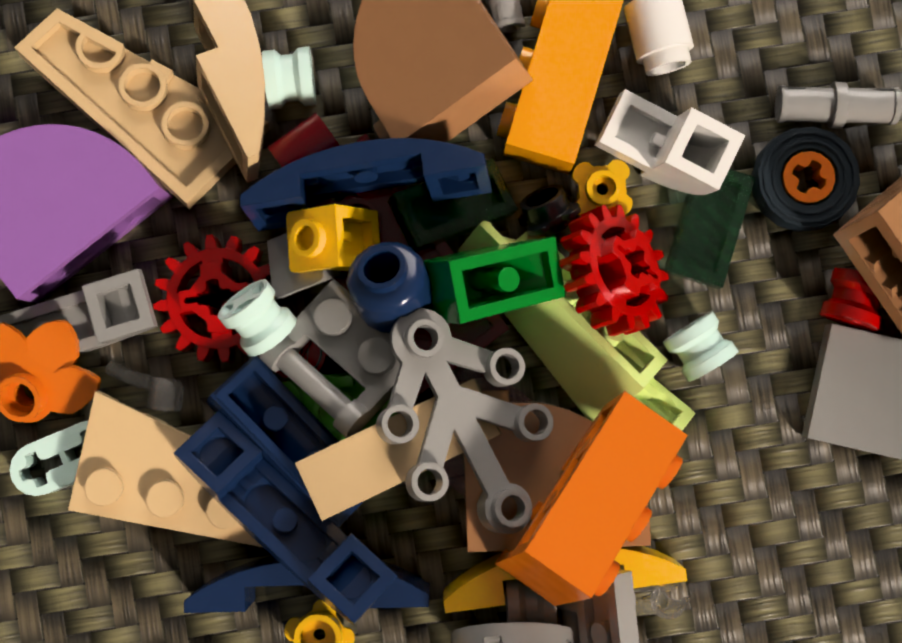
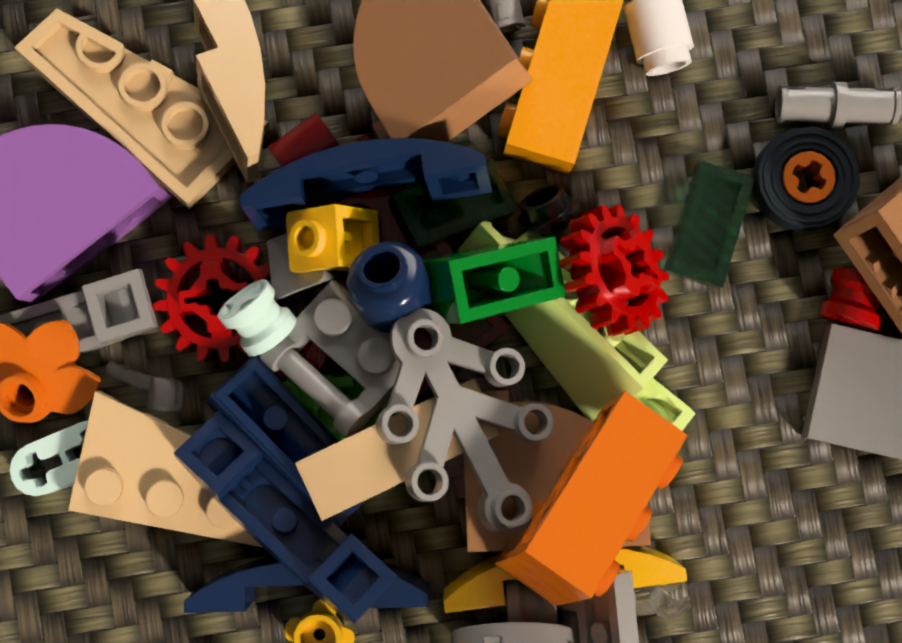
light aqua wheel [262,46,316,110] -> none
yellow plate [572,159,633,217] -> none
white brick [594,89,745,195] -> none
light aqua wheel [663,311,739,382] -> none

